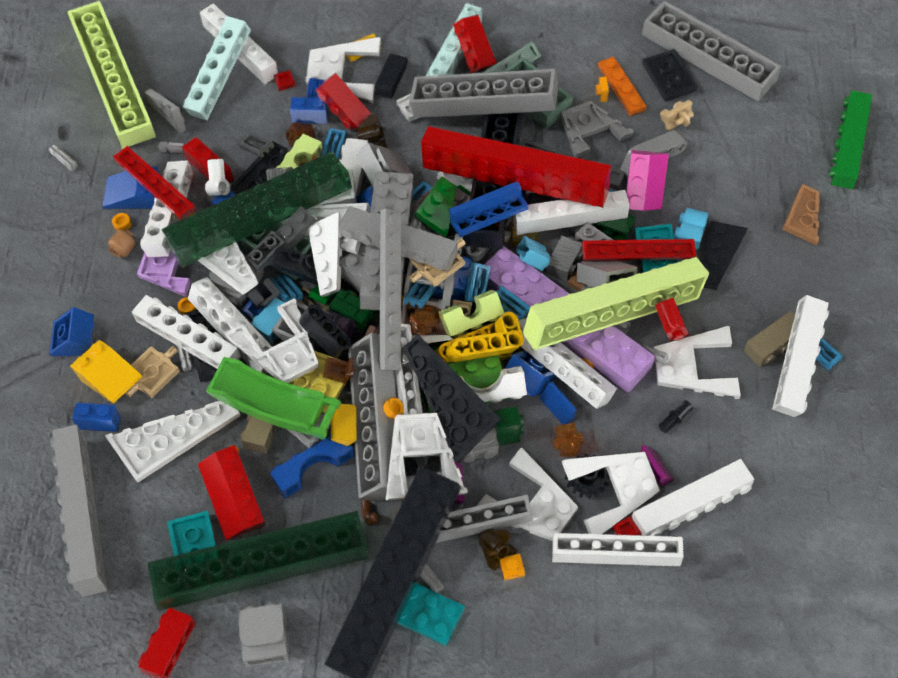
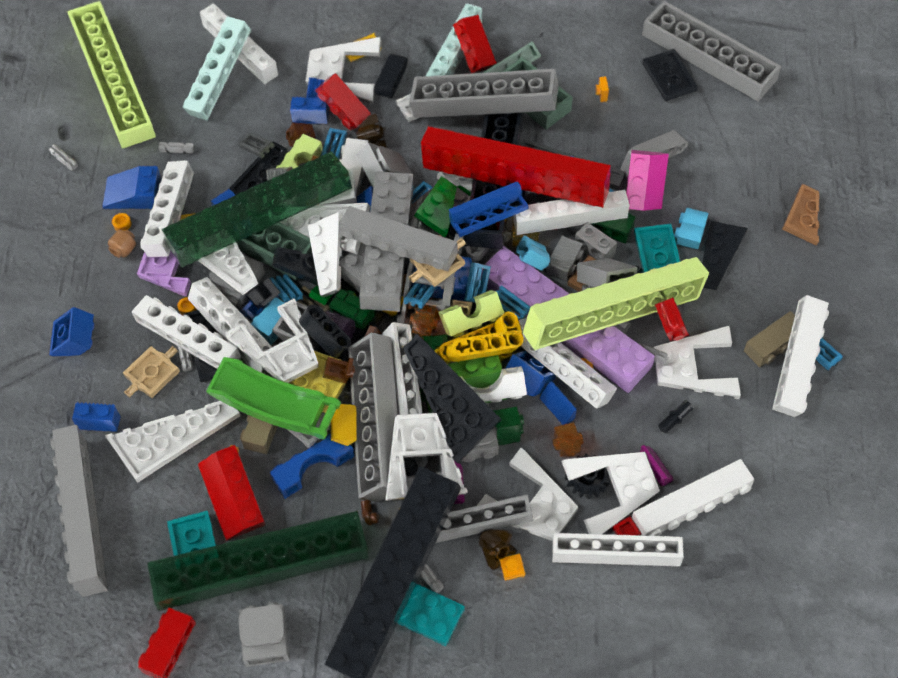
yellow slope [70,340,142,404] -> none
red plate [113,146,196,221] -> none
light grey wing [145,89,186,134] -> none
red brick [182,137,234,184] -> none
white piece [205,159,230,196] -> none
dark grey slope [245,206,316,270] -> none
red tile [273,70,296,91] -> none
light grey plate [380,209,401,371] -> none
light orange tile [383,397,404,419] -> none
white sticker [412,335,453,343] -> none
light grey wing [560,101,634,158] -> none
red plate [582,239,696,261] -> none
orange plate [598,56,646,116] -> none
tan hips [660,100,694,131] -> none
green brick [829,90,873,190] -> none

